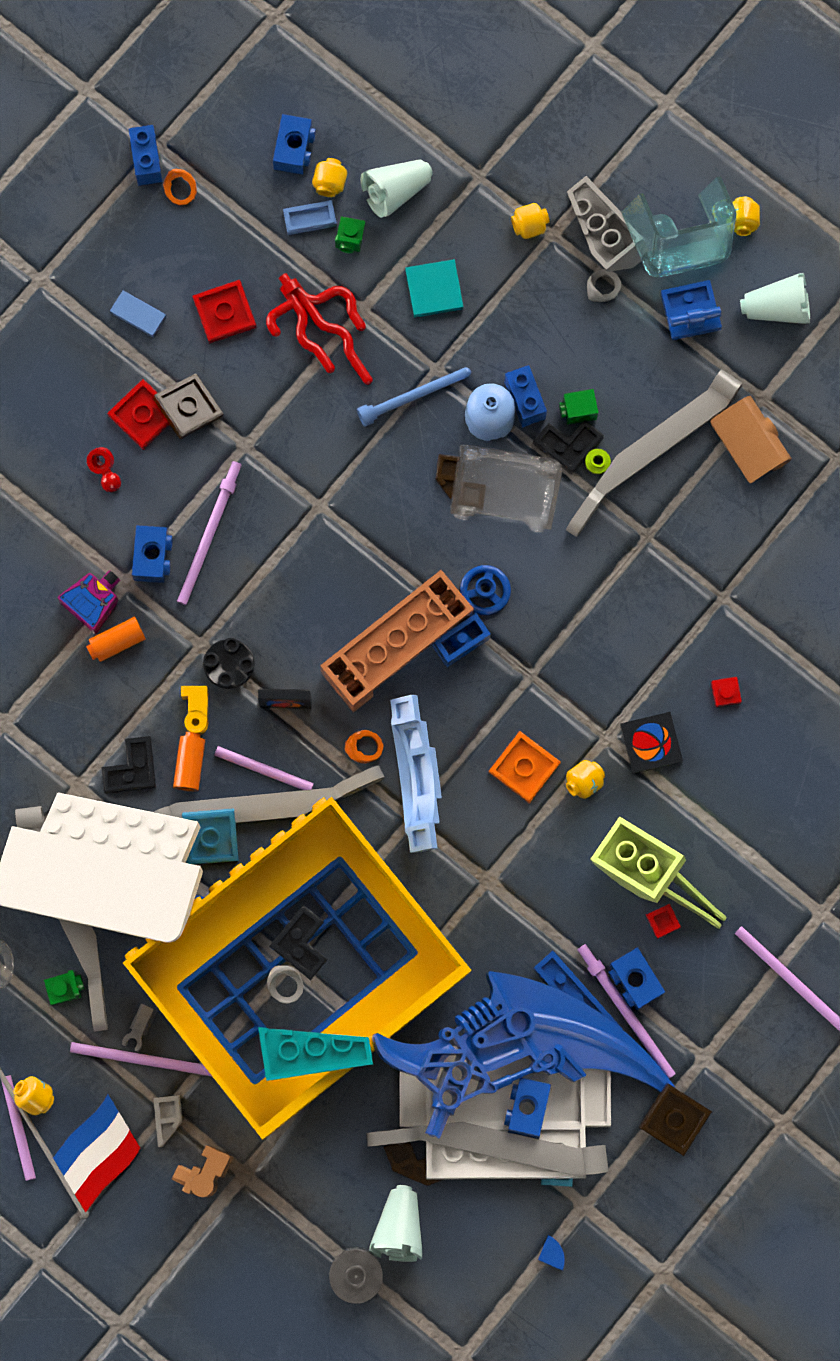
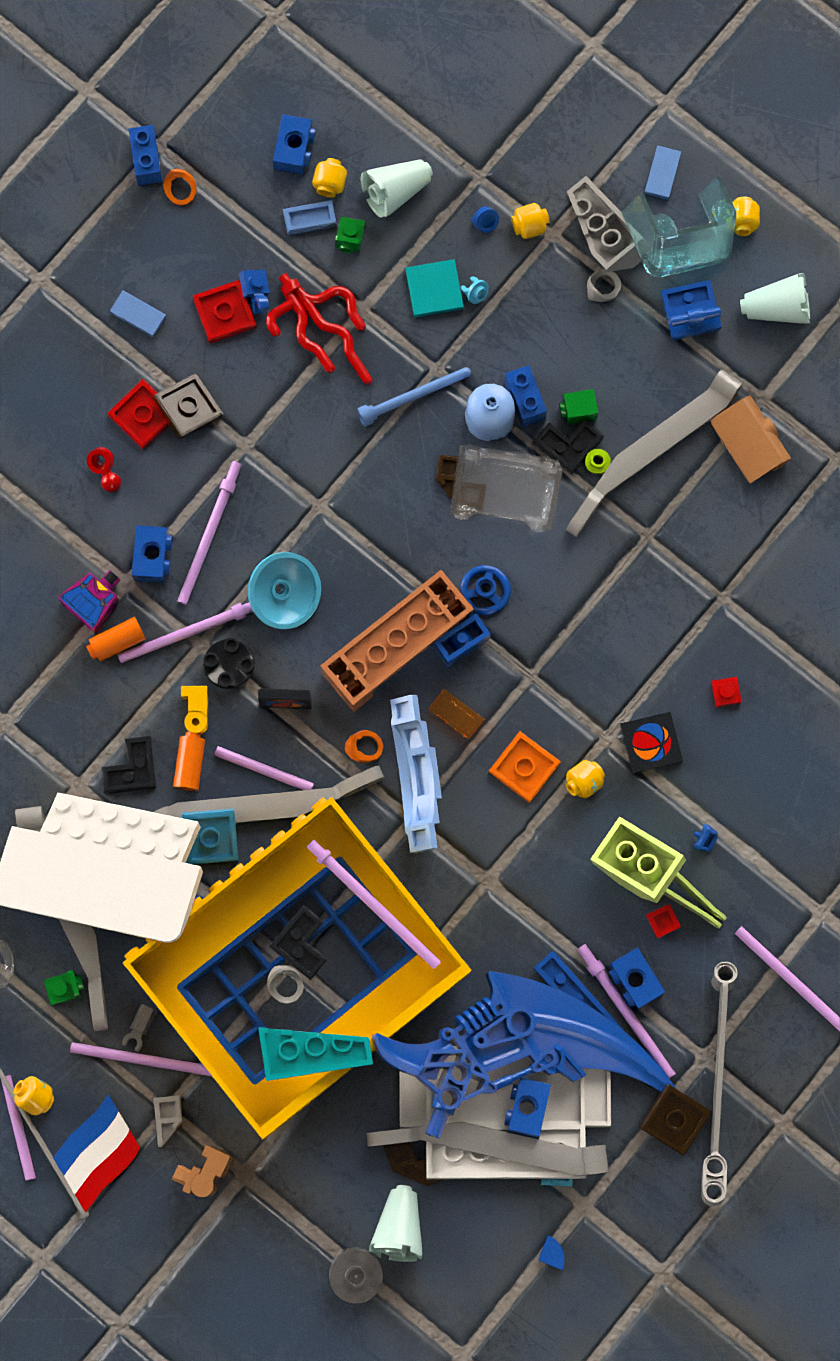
none -> lavender bar [117,603,253,663]
none -> blue plate [239,269,270,314]
none -> medium azure dish [248,552,321,629]
none -> lavender bar [307,840,441,969]
none -> clear orange tile [428,689,485,740]
none -> medium azure plate [461,276,489,304]
none -> blue tile [471,206,499,233]
none -> medium blue tile [644,145,681,200]
none -> blue piece [693,824,718,852]
none -> light grey piece [701,962,738,1207]

